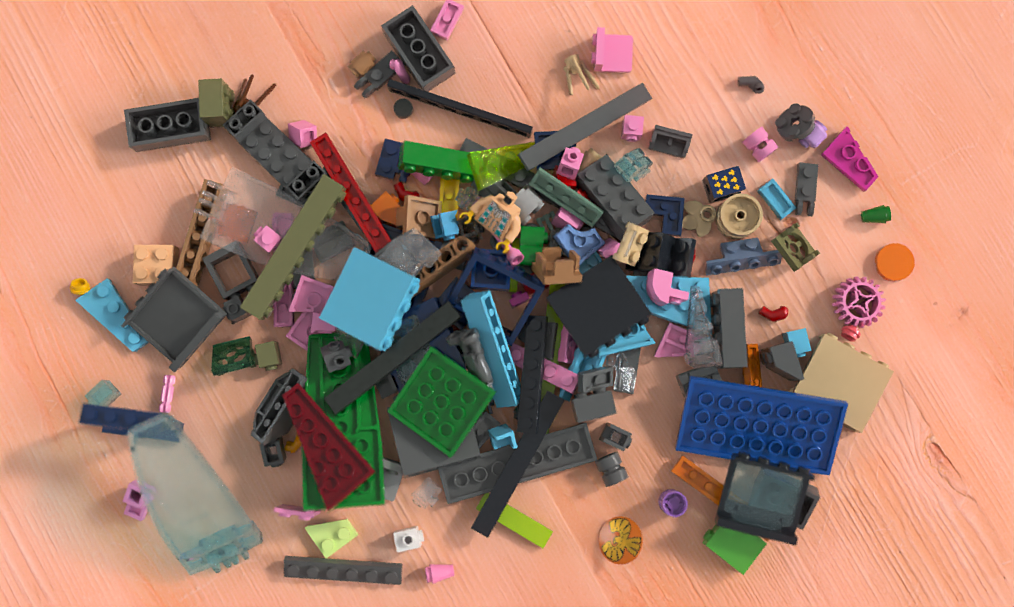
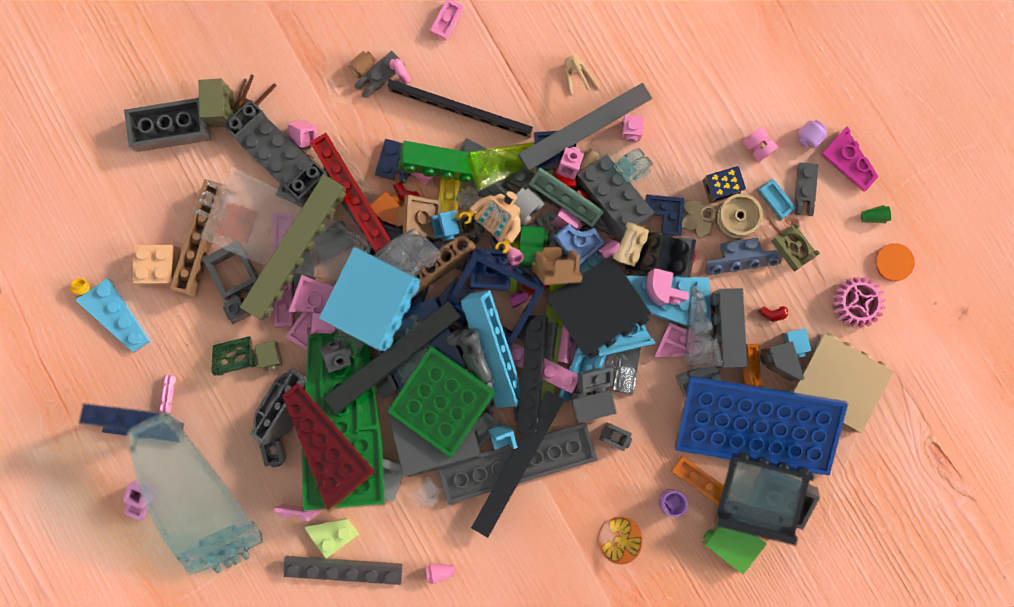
clear light blue brick [85,380,121,406] -> none
dark grey panel [121,267,228,373] -> none
bright pink brick [254,225,282,254] -> none
light orange arm [285,434,302,453] -> none
dark grey brick [381,5,456,92] -> none
white brick [393,526,424,553] -> none
pearl dark grey tile [394,99,413,119] -> none
lime tile [476,493,553,548] -> none
bright pink bracket [591,27,633,73] -> none
dark grey wheel [595,452,629,487] -> none
dark grey hinge [648,125,693,158] -> none
dark grey arm [738,76,765,94] -> none
dark grey plate [775,103,816,141] -> none
coral plate [841,325,861,342] -> none

